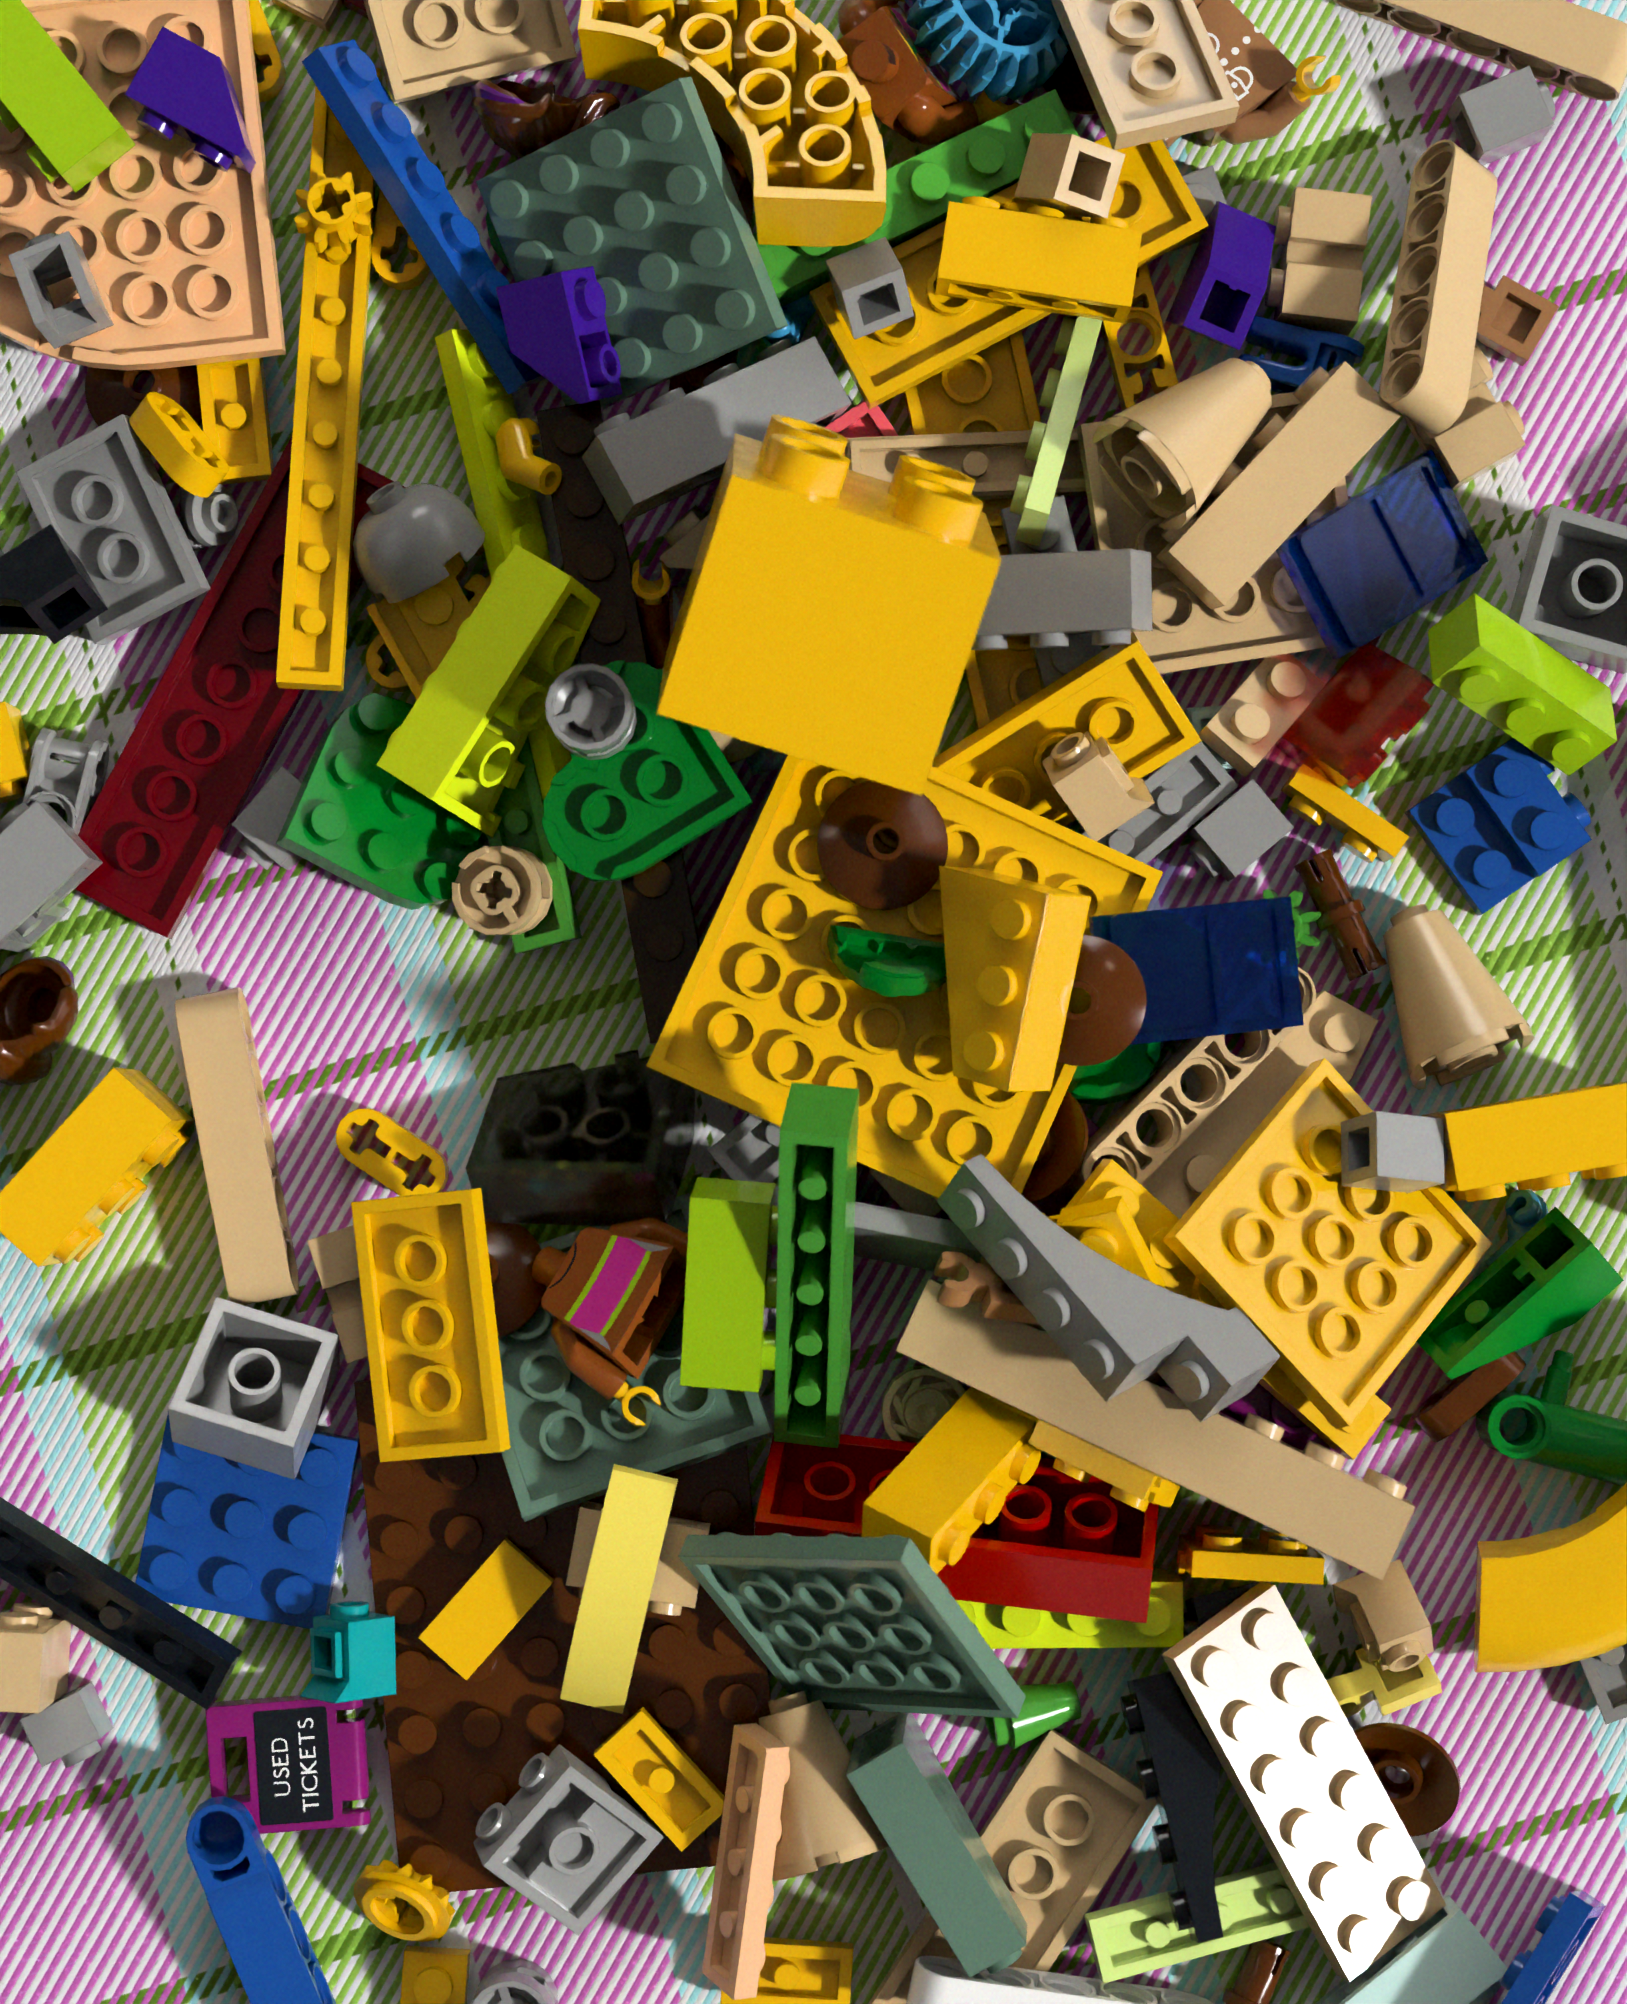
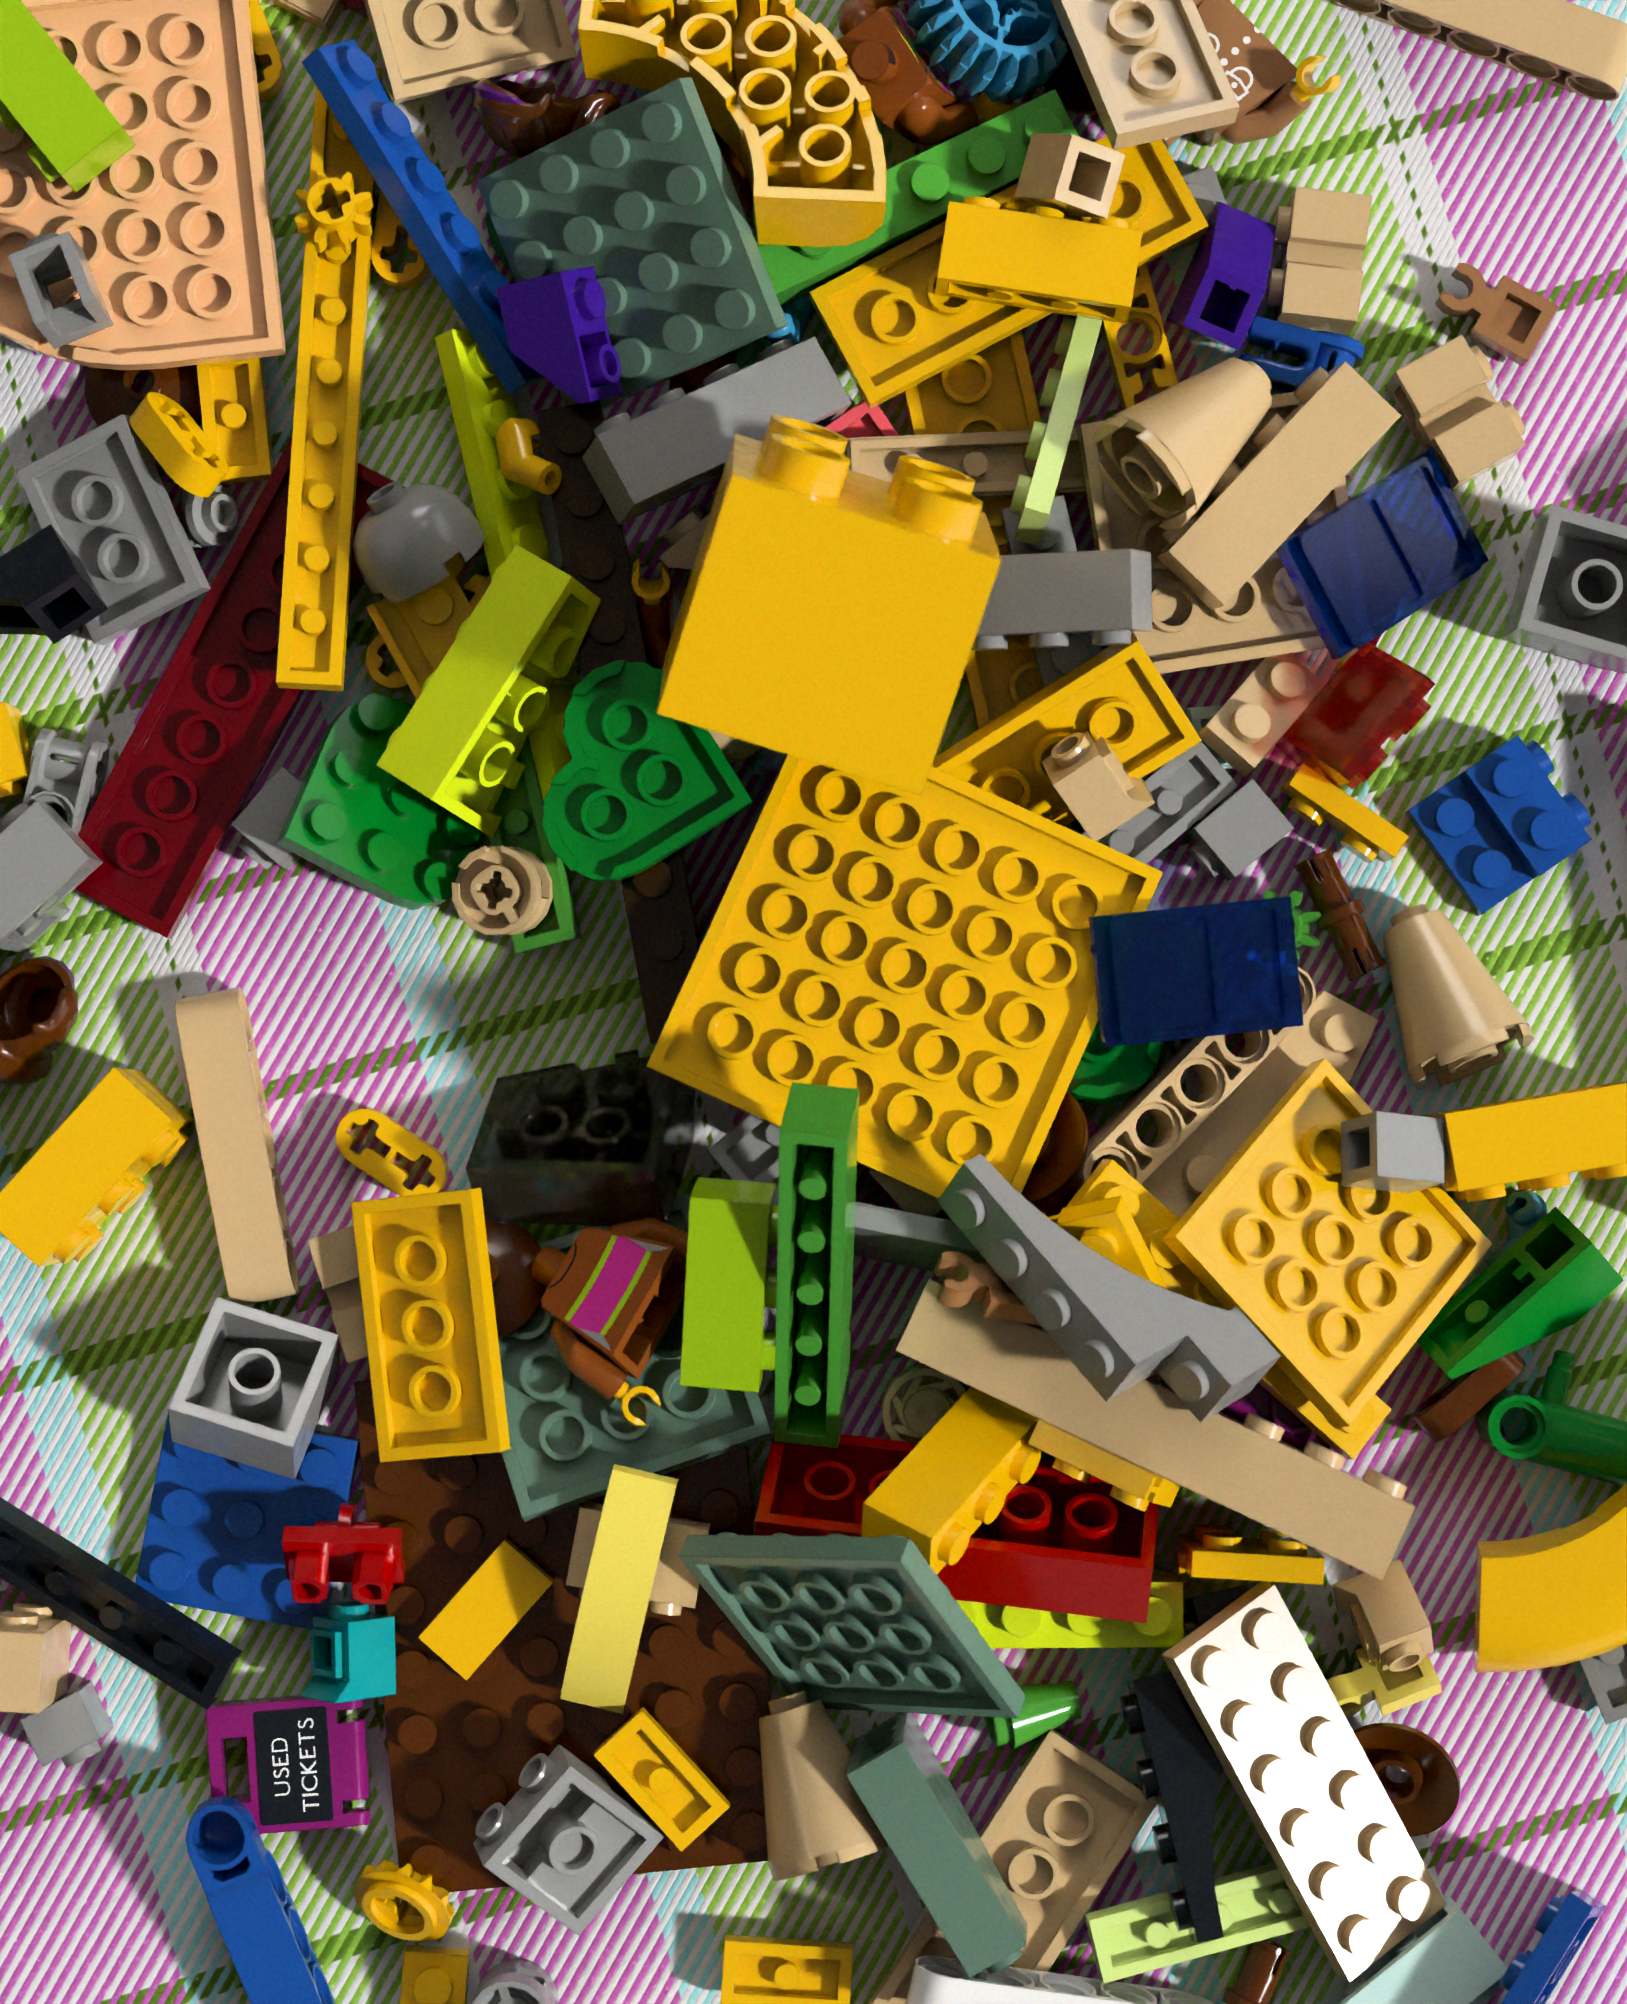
dark purple slope [125,27,256,174] -> none
light grey wheel [545,663,637,760] -> none
light nougat plate [702,1723,790,2000] -> none
reddish brown dish [817,780,948,910] -> none
light grey plate [825,237,914,340] -> none
green plate [827,925,947,997] -> none
yellow wedge [939,866,1091,1092] -> none
reddish brown dish [1057,935,1147,1066] -> none
tan beam [1380,139,1497,434] -> none
lime brick [1428,593,1617,776] -> none
light grey brick [1447,66,1555,166] -> none
none -> red hips [282,1503,406,1604]

